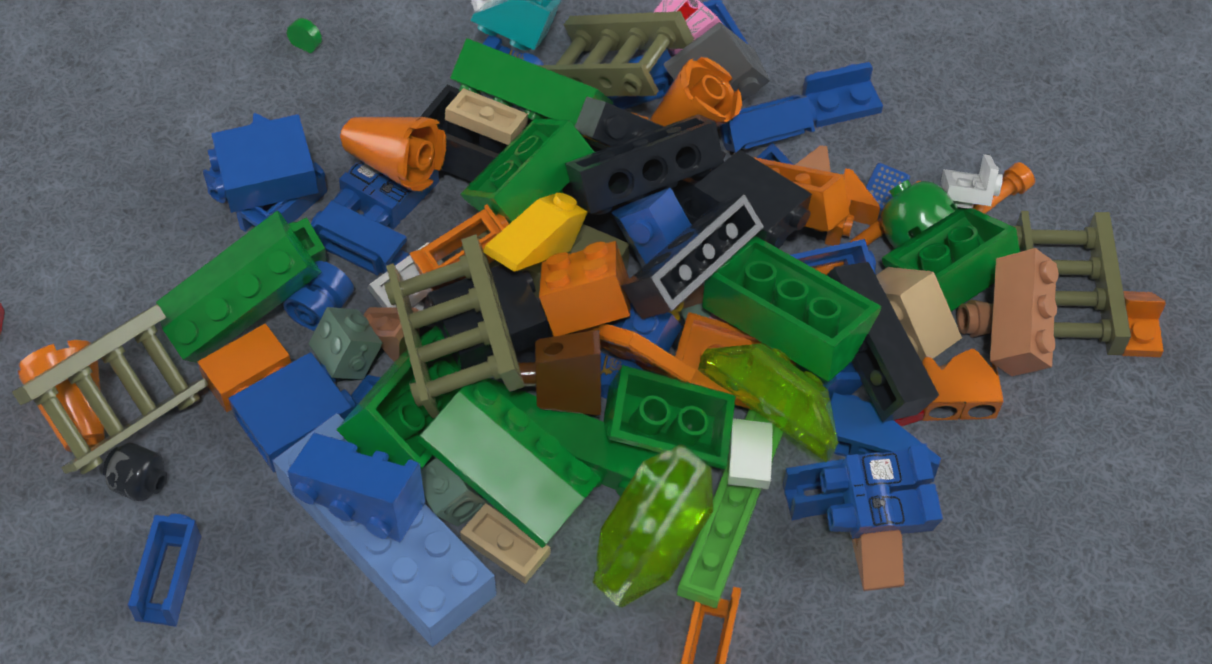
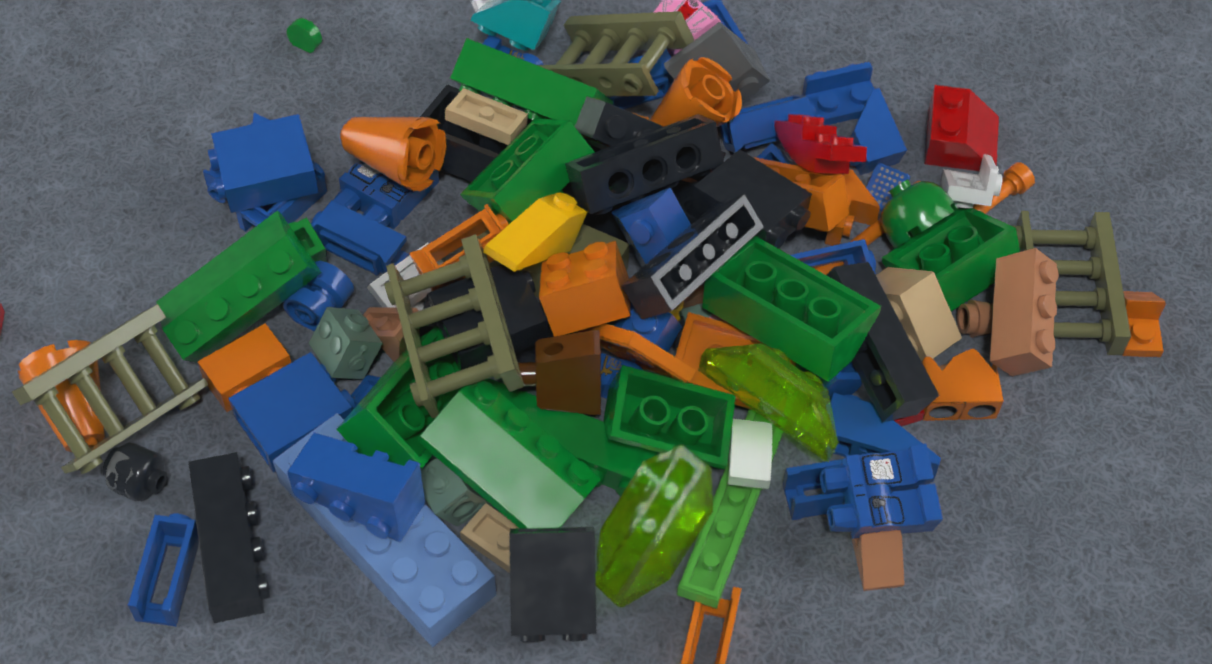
none -> black brick [188,452,270,623]
none -> black brick [509,527,596,642]
none -> red slope [774,114,867,174]
none -> blue slope [850,88,907,175]
none -> red slope [924,85,999,171]

